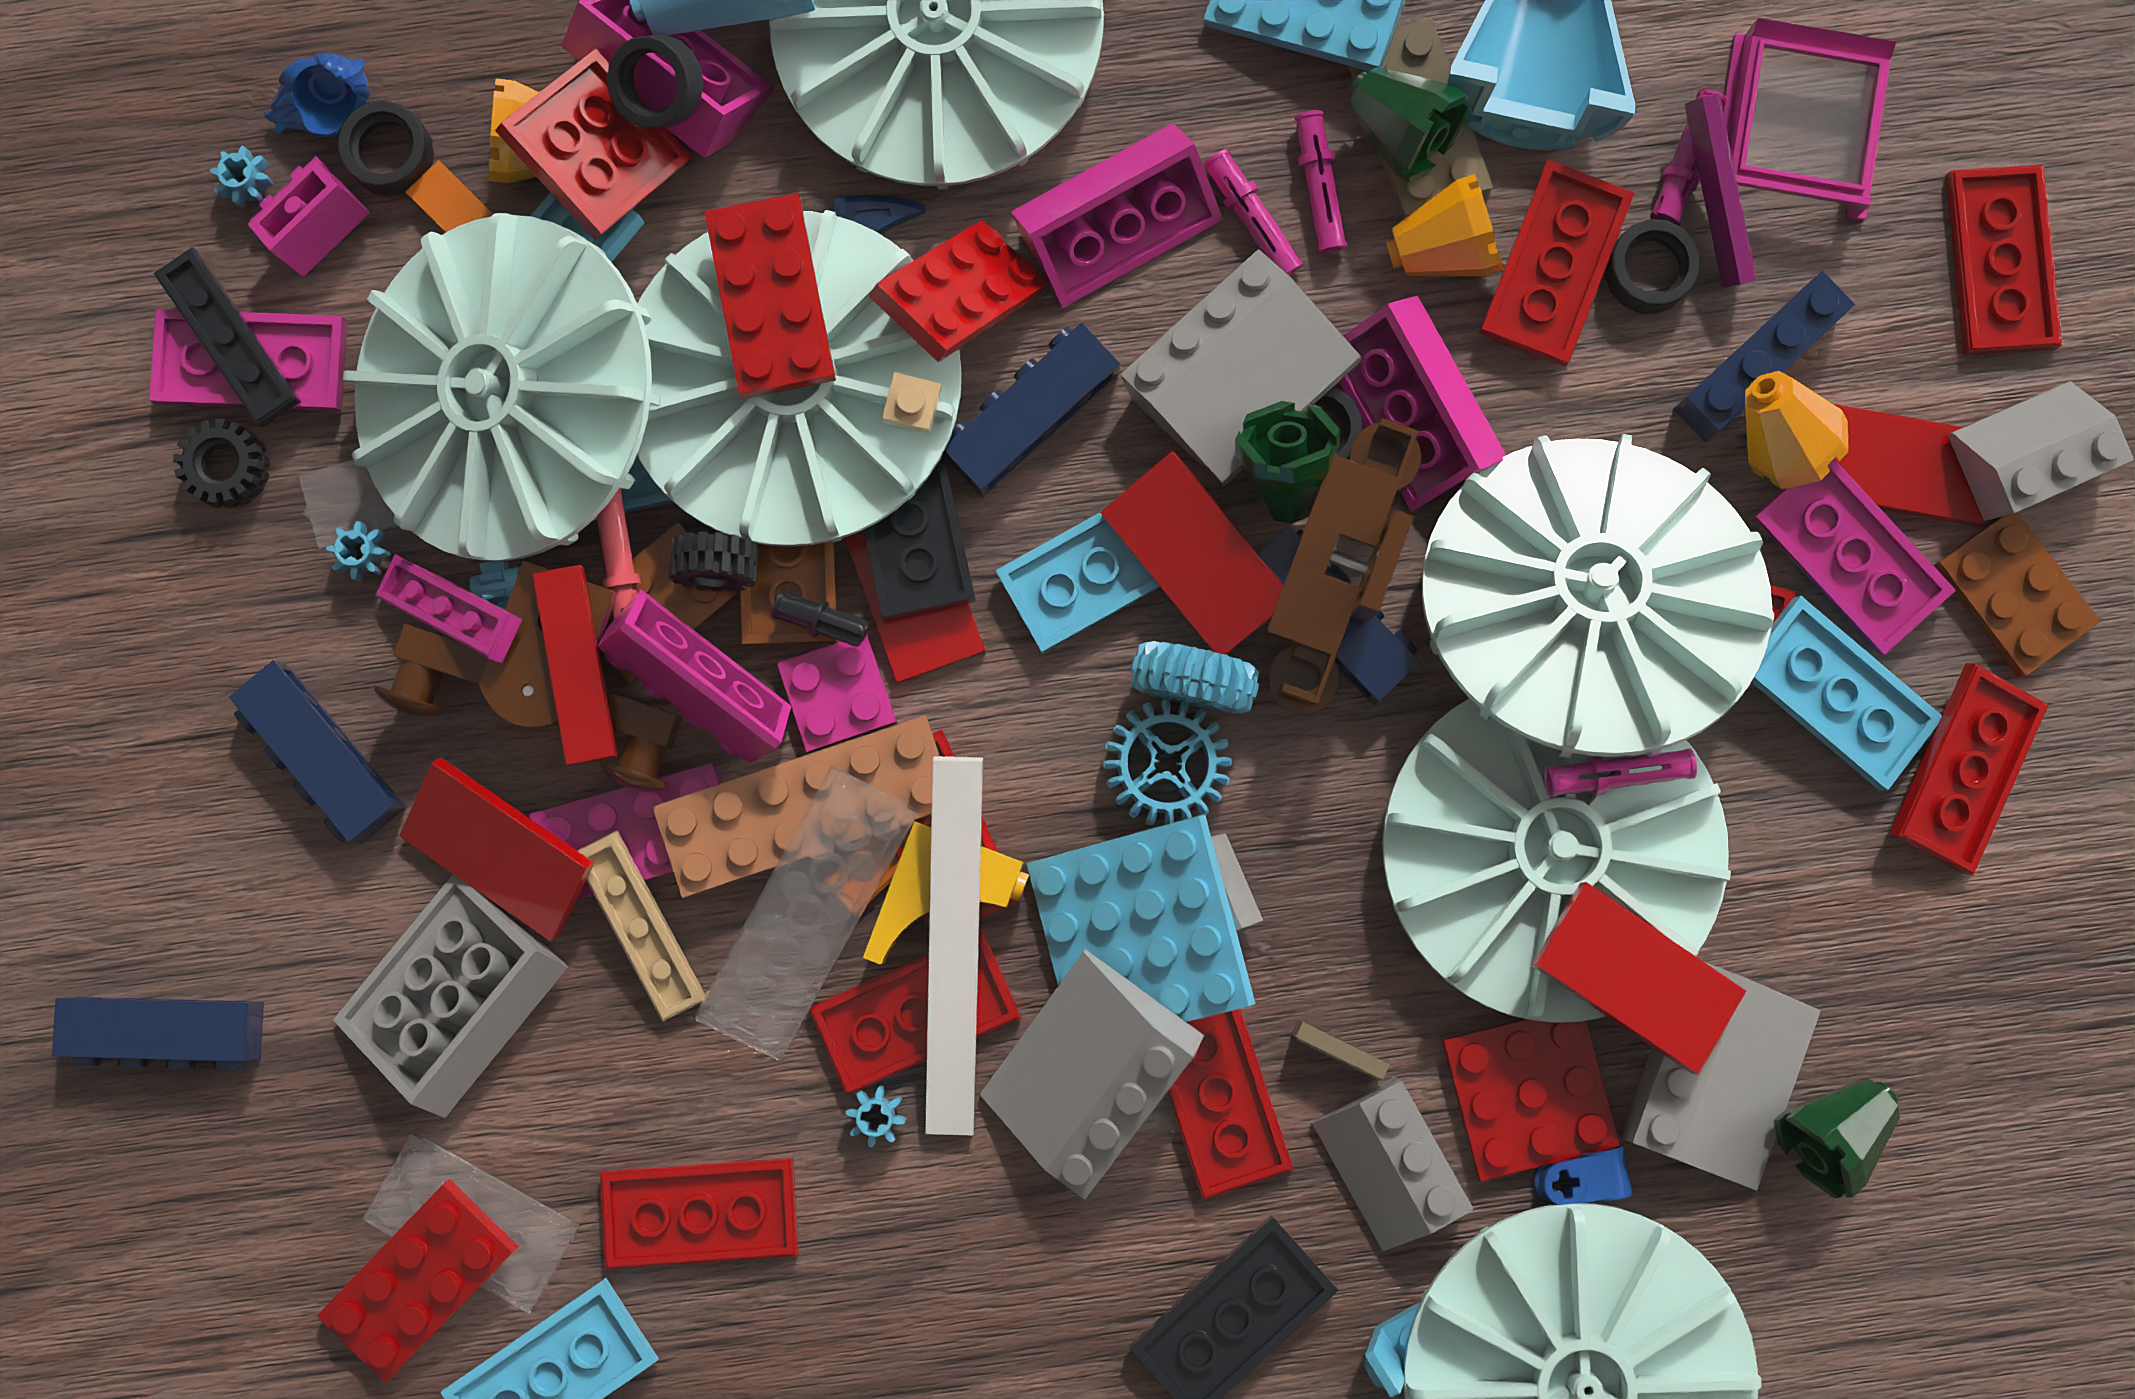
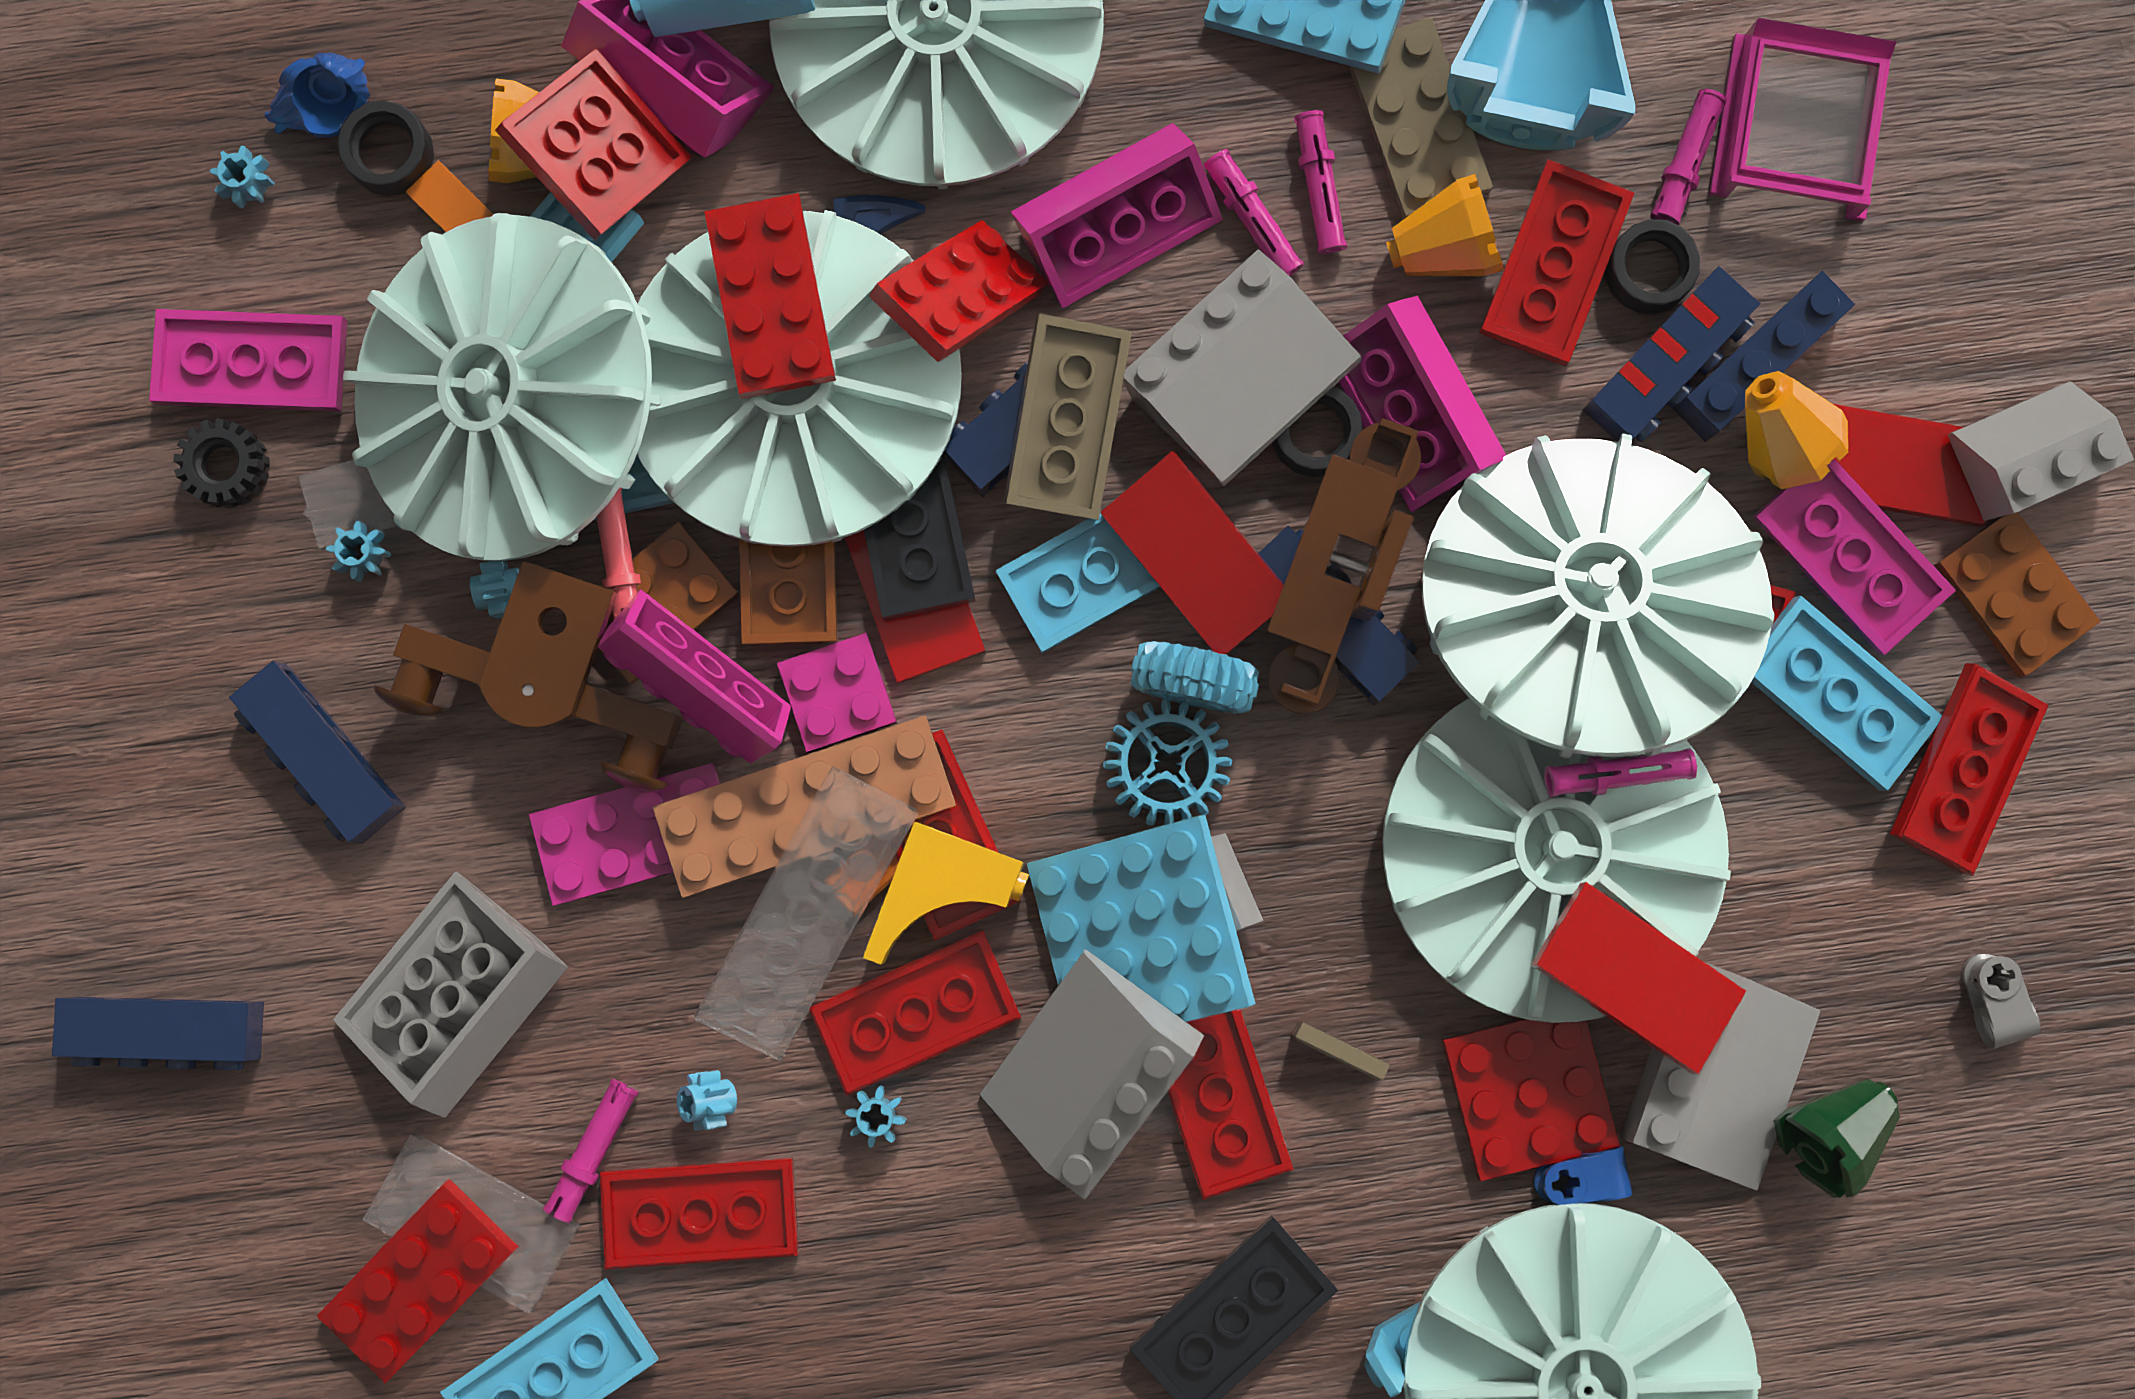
black tile [153,247,301,428] -> none
dark pink brick [248,156,370,277] -> none
dark pink tile [375,554,523,663] -> none
red tile [399,758,594,941] -> none
red tile [533,565,618,766] -> none
tan tile [577,830,706,1022] -> none
black tyre [606,34,704,129] -> none
black tyre [669,532,758,592] -> none
black axle [772,589,868,647] -> none
tan plate [882,372,942,434] -> none
white tile [925,756,983,1135] -> none
dark green cone [1235,401,1340,523] -> none
light grey slope [1311,1077,1474,1251] -> none
dark green cone [1348,67,1469,183] -> none
magenta tile [1684,94,1757,288] -> none
red tile [1946,164,2062,355] -> none
none -> dark pink pin [543,1078,639,1223]
none -> medium azure gear [677,1070,737,1131]
none -> dark tan plate [1003,313,1132,520]
none -> dark blue brick [1582,266,1761,443]
none -> light grey piece [1962,953,2041,1050]

